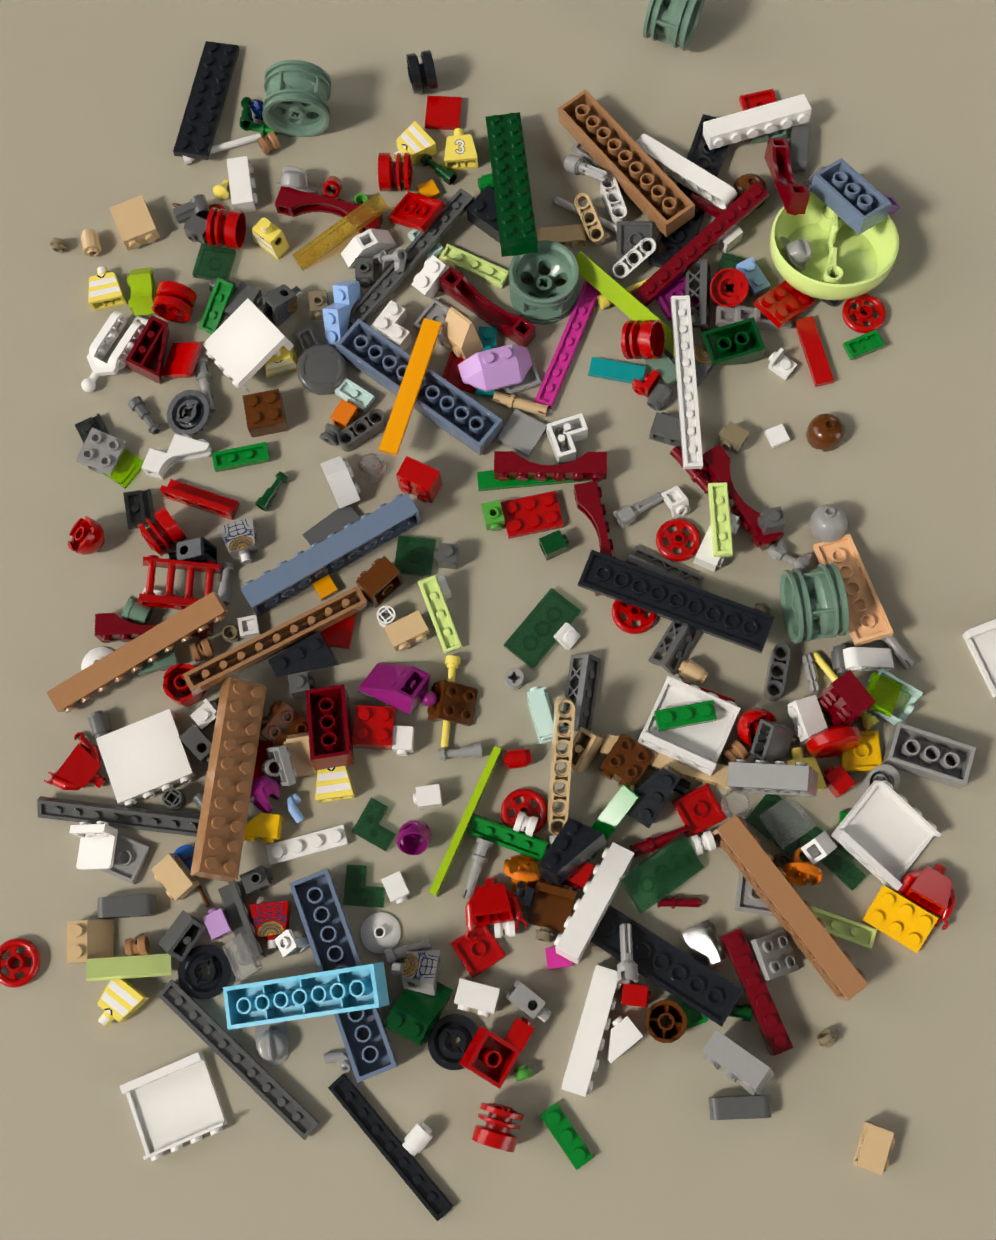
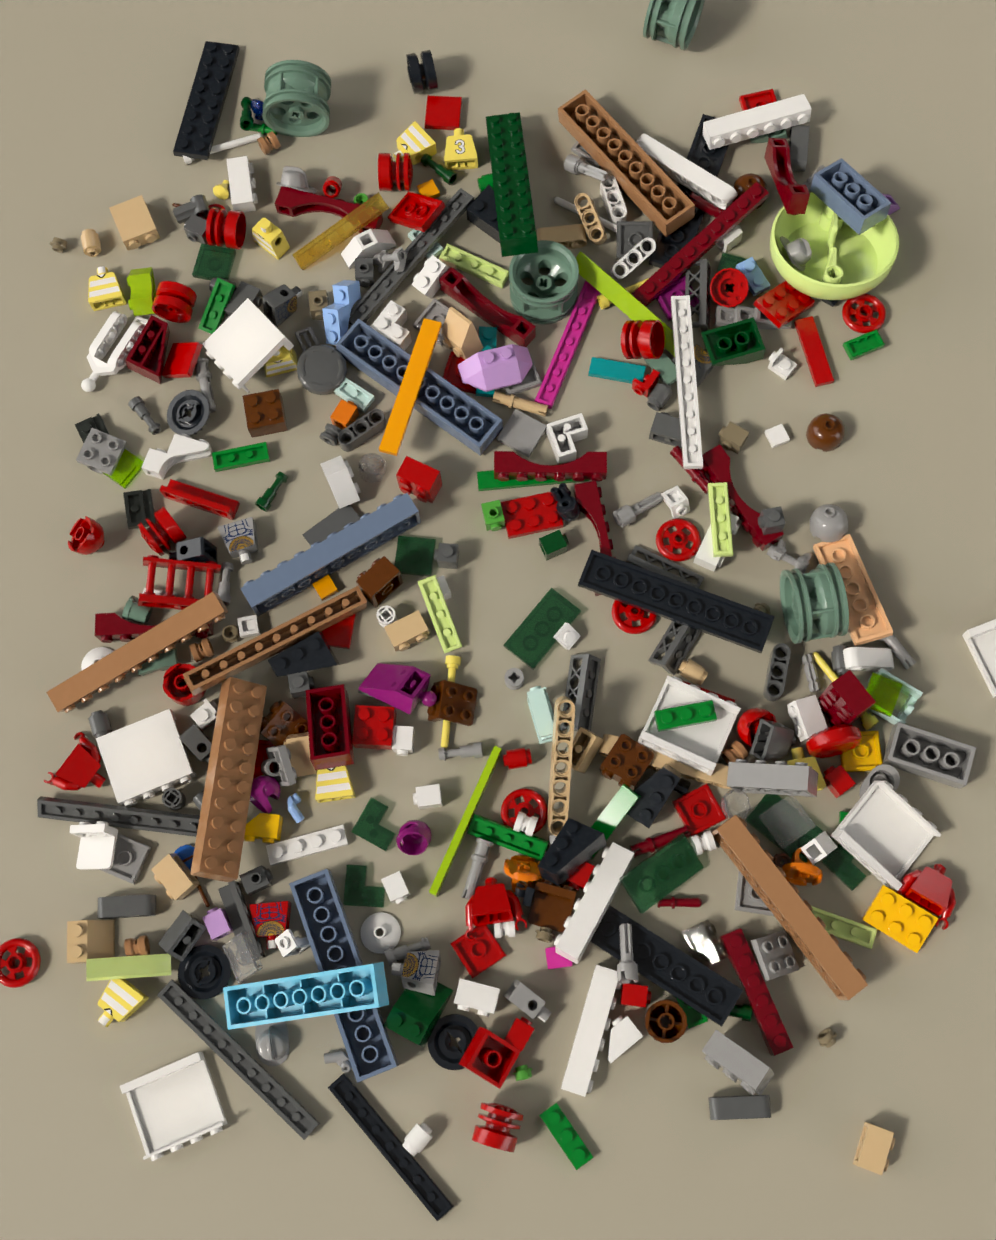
none -> black piece [550,483,581,522]

